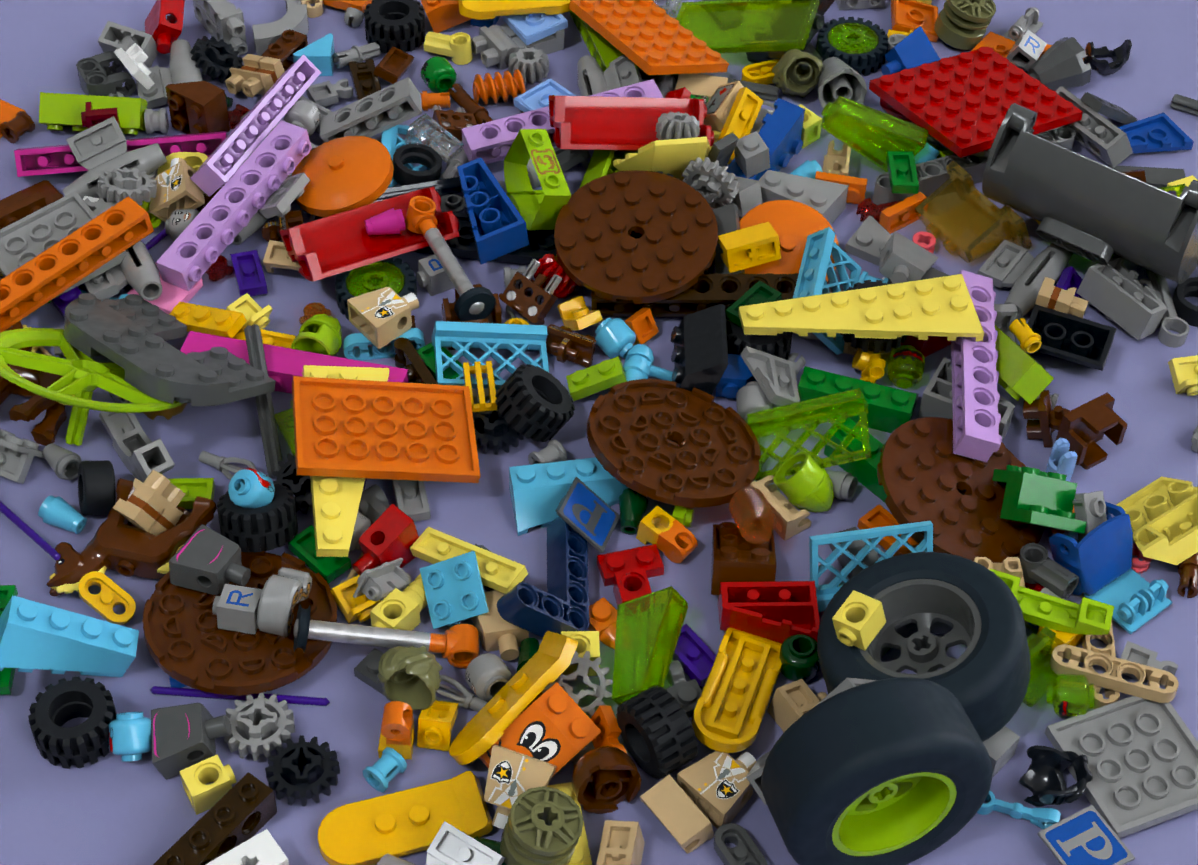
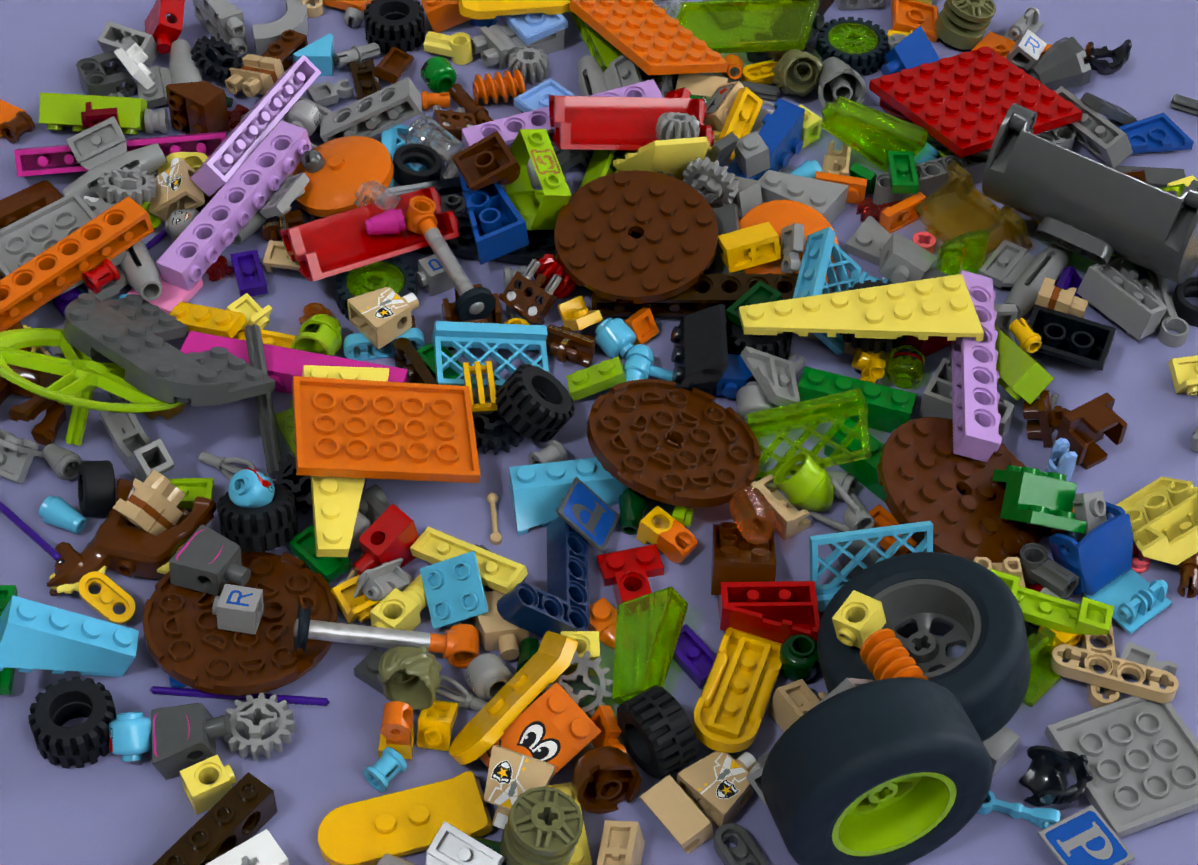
light grey animal [256,567,312,637] -> none
black gear [265,735,340,806] -> none
light grey plate [391,479,431,522] -> none
dark grey plate [665,660,702,718] -> none
clear neon green head [1046,674,1095,717] -> none
none -> red bush [82,259,120,294]
none -> dark grey hinge [302,150,325,173]
none -> clear bracket [354,180,401,210]
none -> reddish brown slope [451,131,521,192]
none -> tan hinge [487,492,502,545]
none -> orange cone [721,54,744,79]
none -> light grey plate [780,223,806,274]
none -> light grey plant [808,479,875,532]
none -> green plate [849,162,877,195]
none -> orange piece [860,628,928,681]
none -> clear neon green slope [935,229,990,275]

